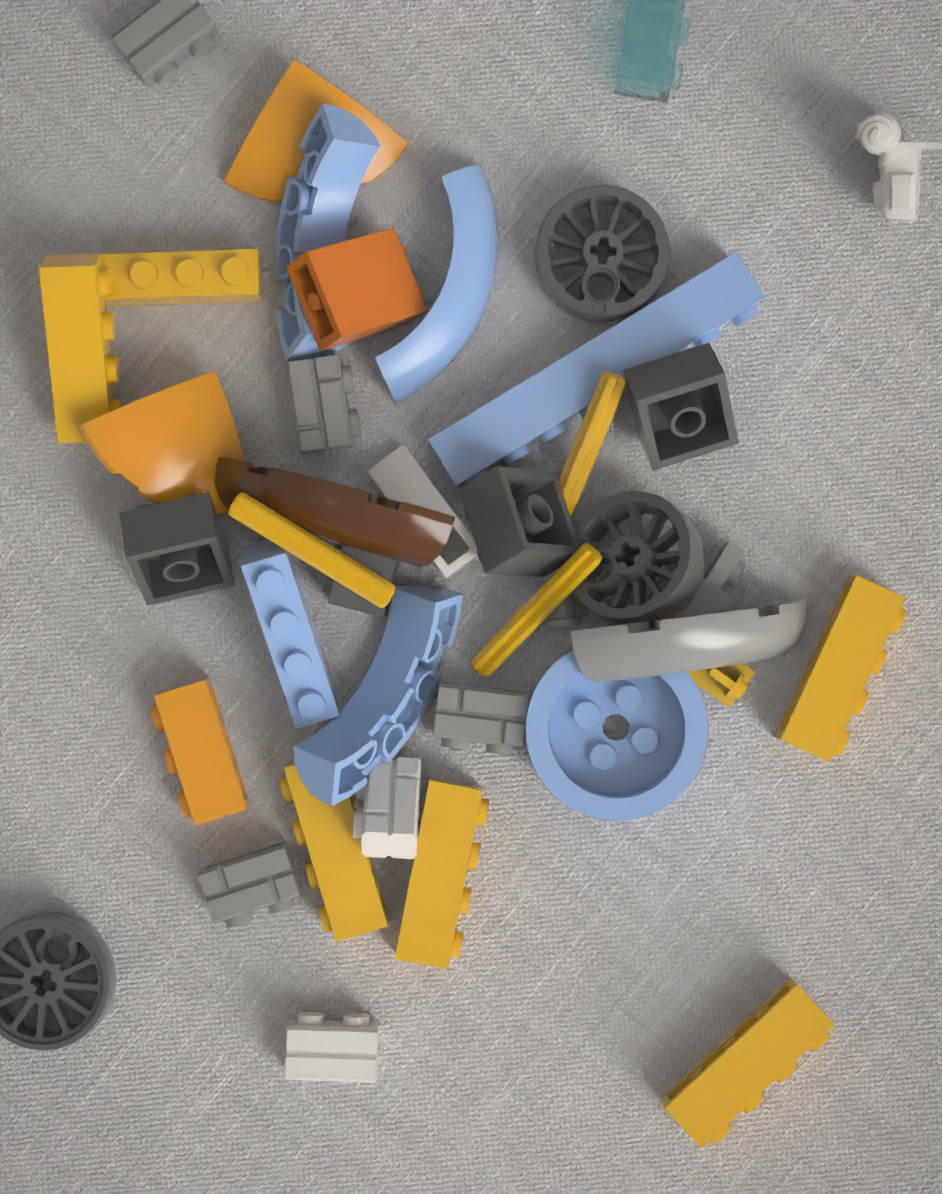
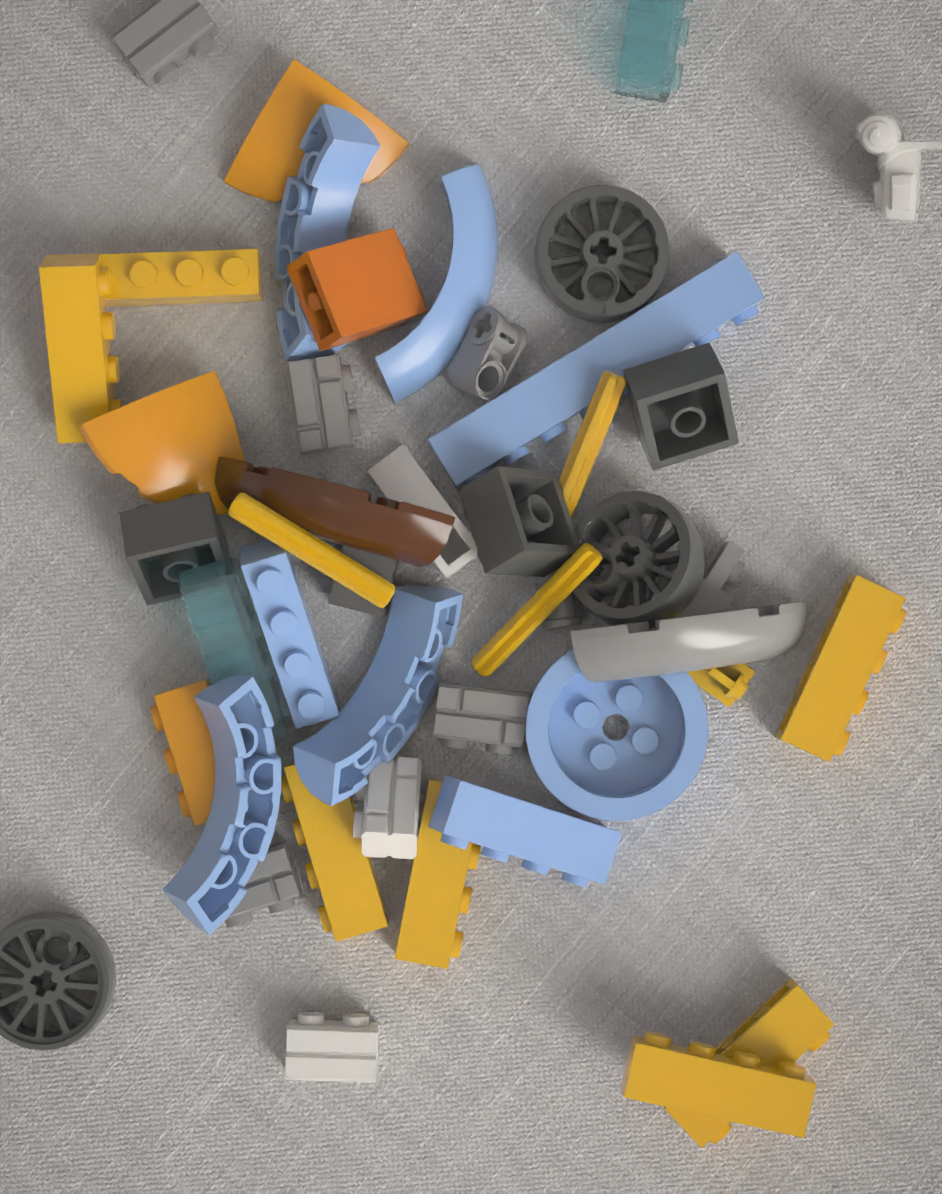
none -> light blue brick [162,675,281,935]
none -> clear light blue brick [179,557,292,739]
none -> light blue brick [428,774,622,888]
none -> light grey piece [448,307,527,400]
none -> yellow brick [620,1031,816,1138]

